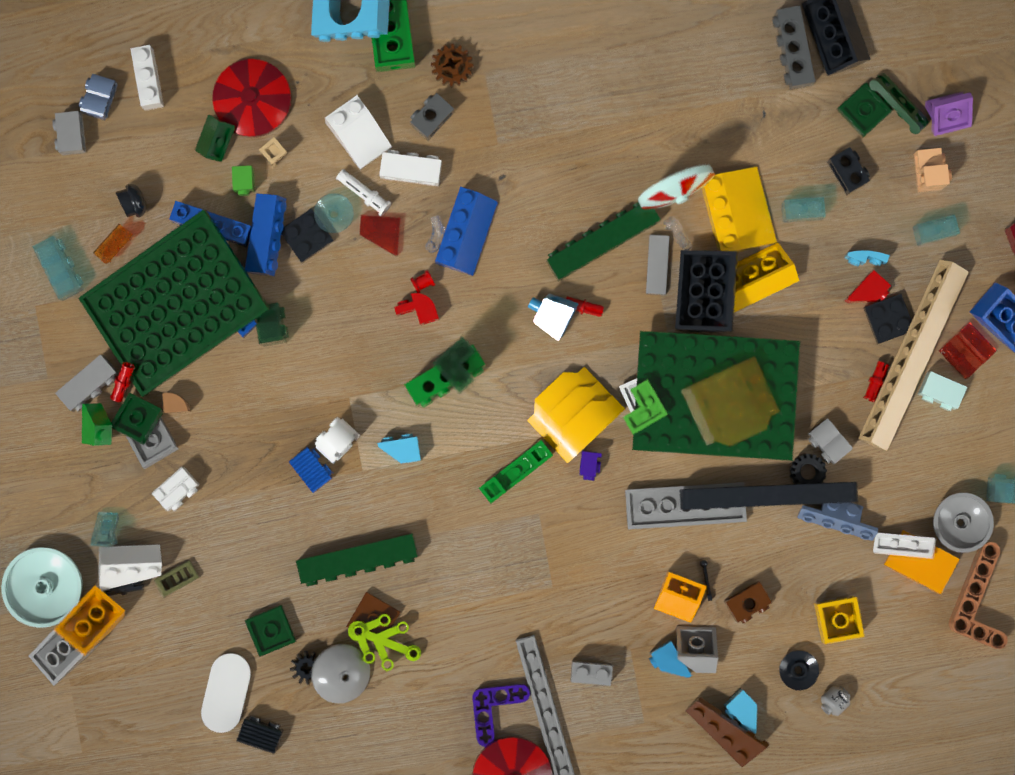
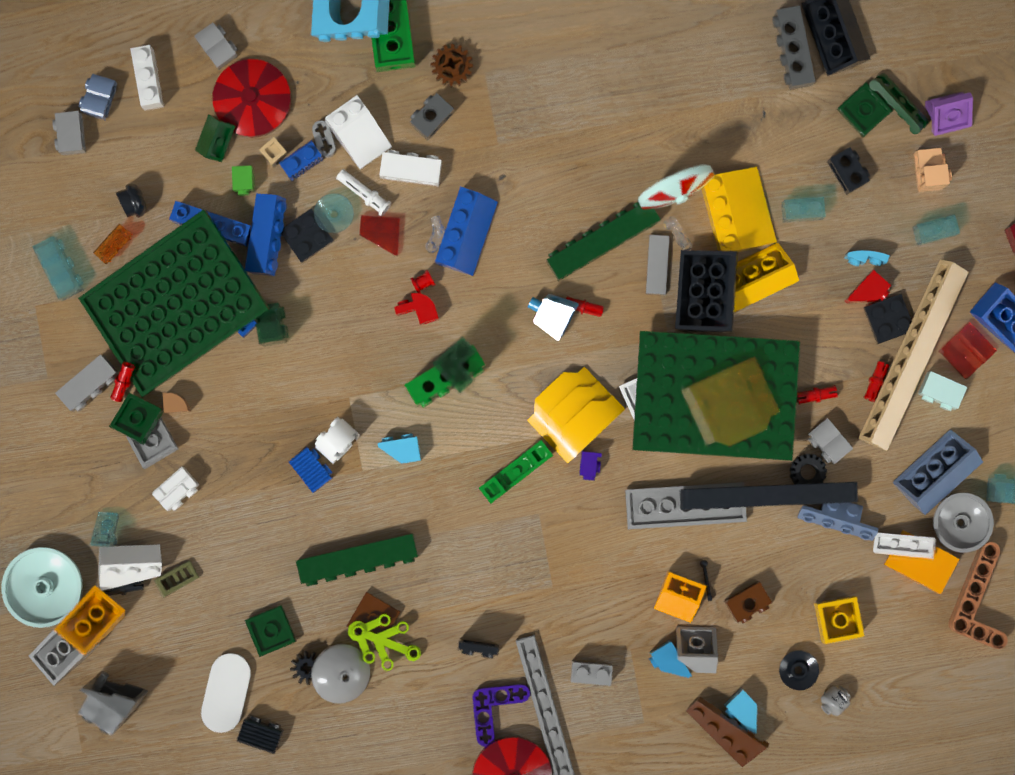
green slope [82,403,112,446] -> none
bright green plate [623,380,668,434] -> none
none -> dark grey piece [78,672,148,735]
none -> light grey brick [194,23,238,70]
none -> blue brick [279,141,323,181]
none -> light grey beam [312,120,336,158]
none -> black plate [458,639,499,658]
none -> red pin [797,385,838,405]
none -> sand blue slope [893,429,983,515]

